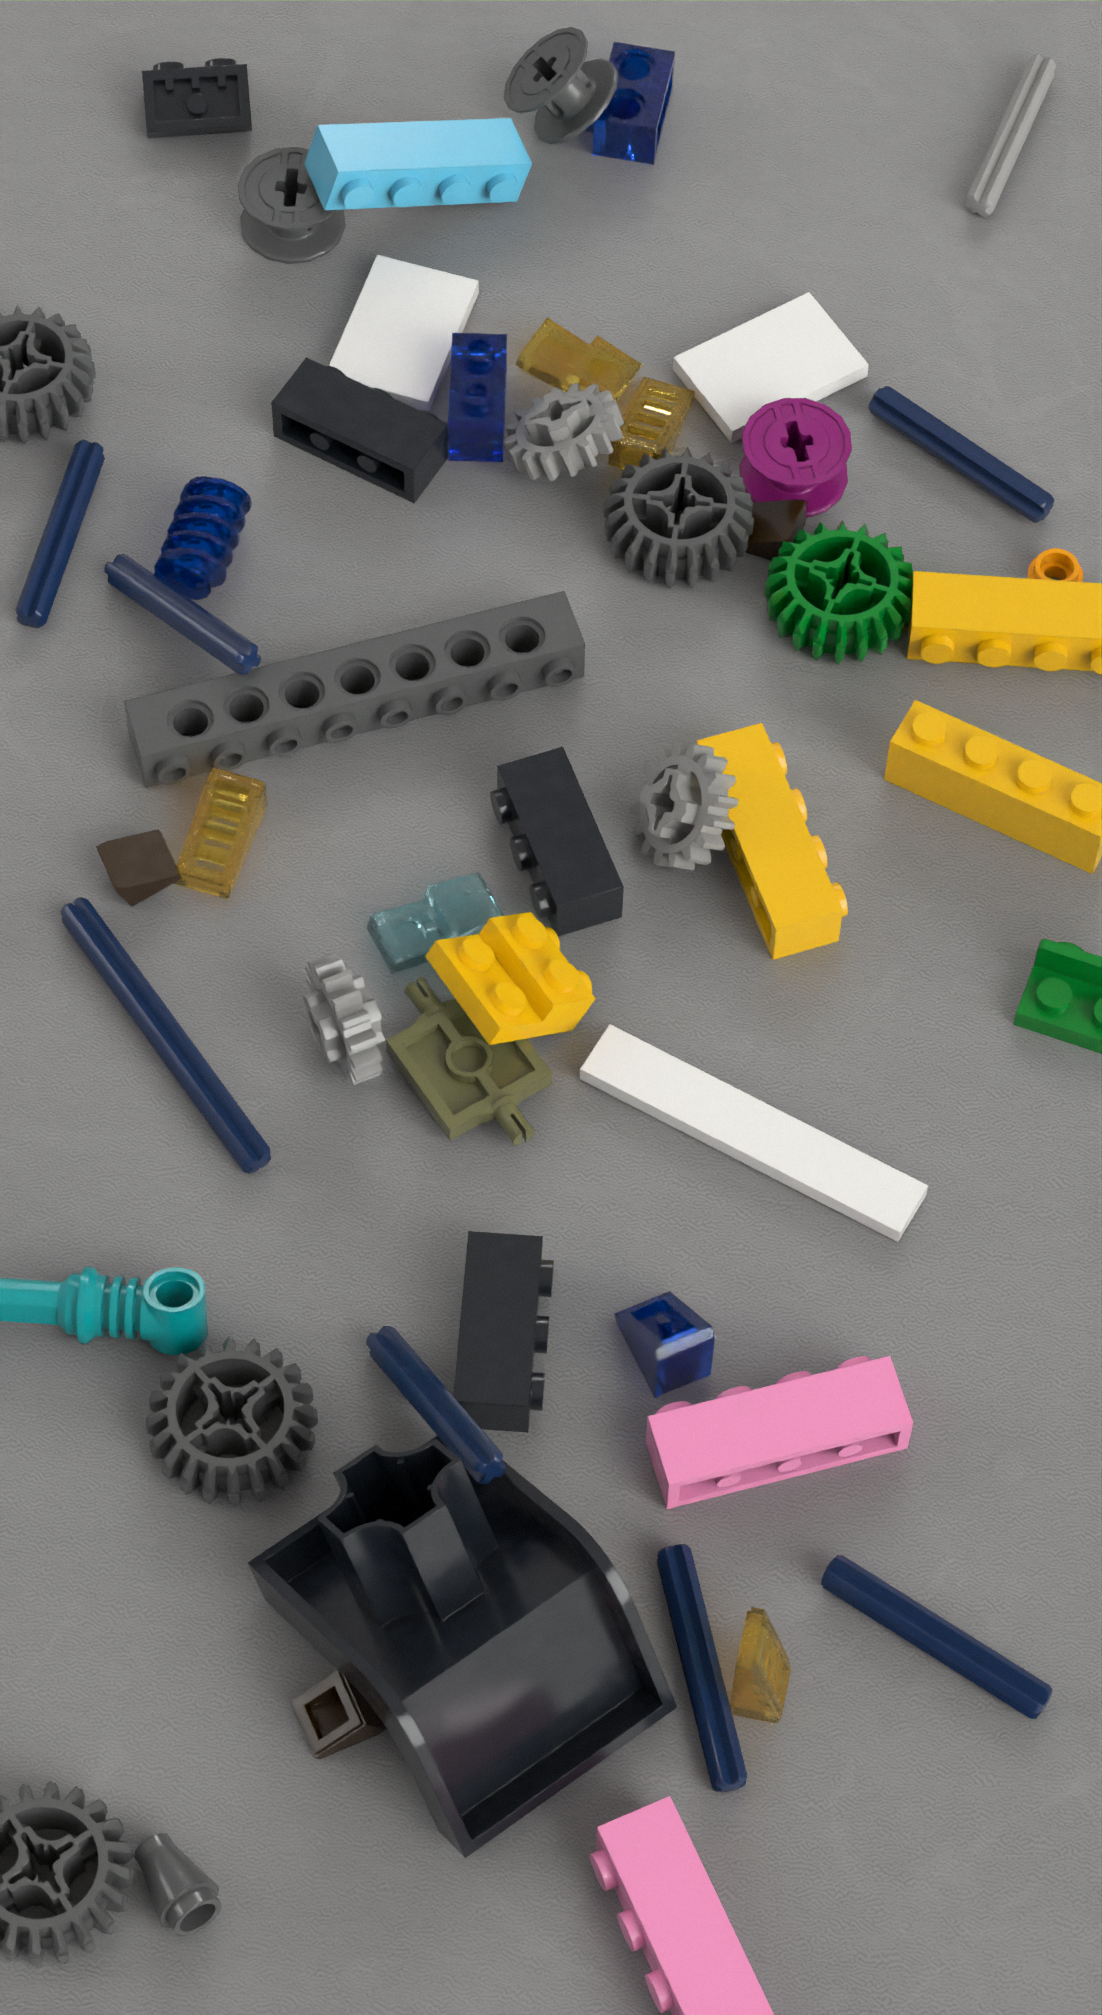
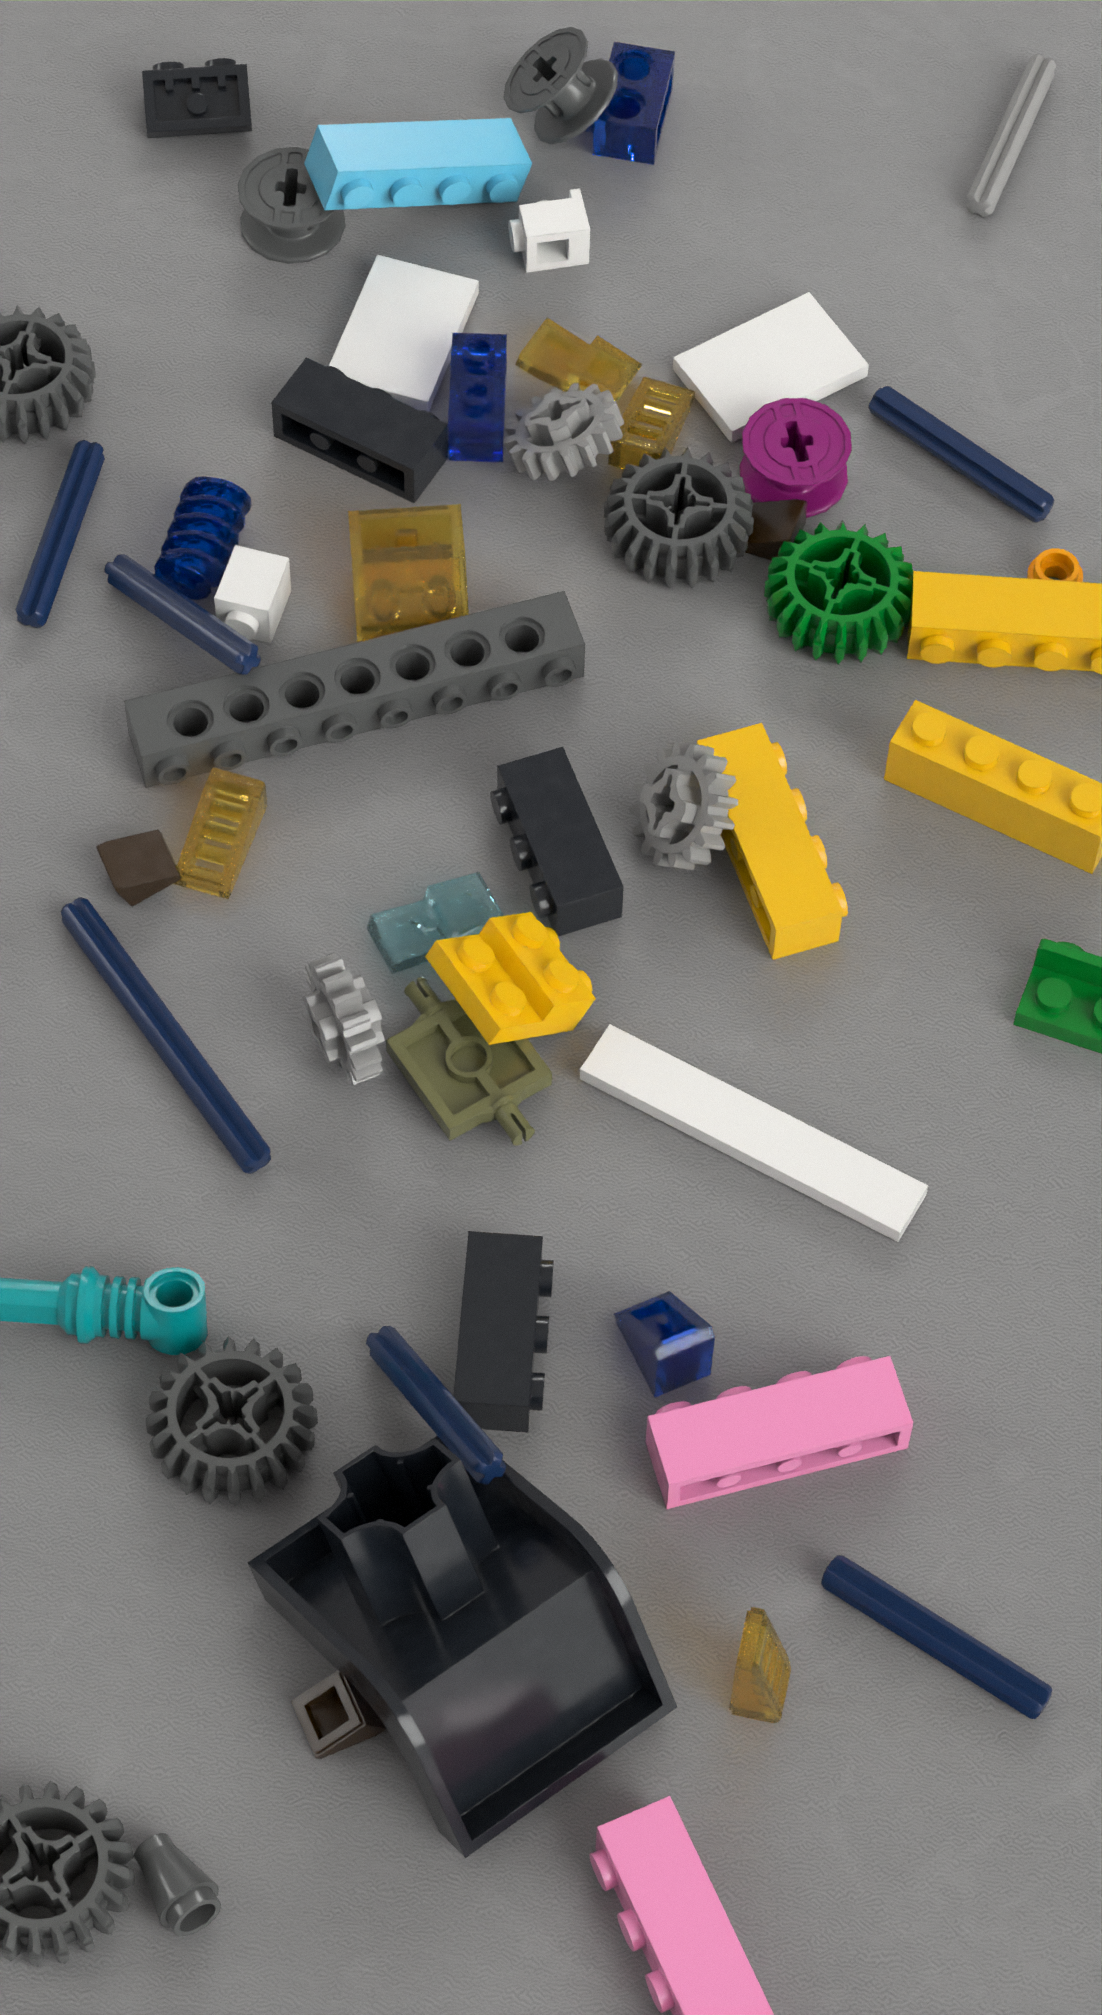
dark blue axle [657,1544,747,1792] -> none
none -> white brick [214,545,291,644]
none -> clear yellow slope [348,504,469,642]
none -> white brick [508,188,590,273]

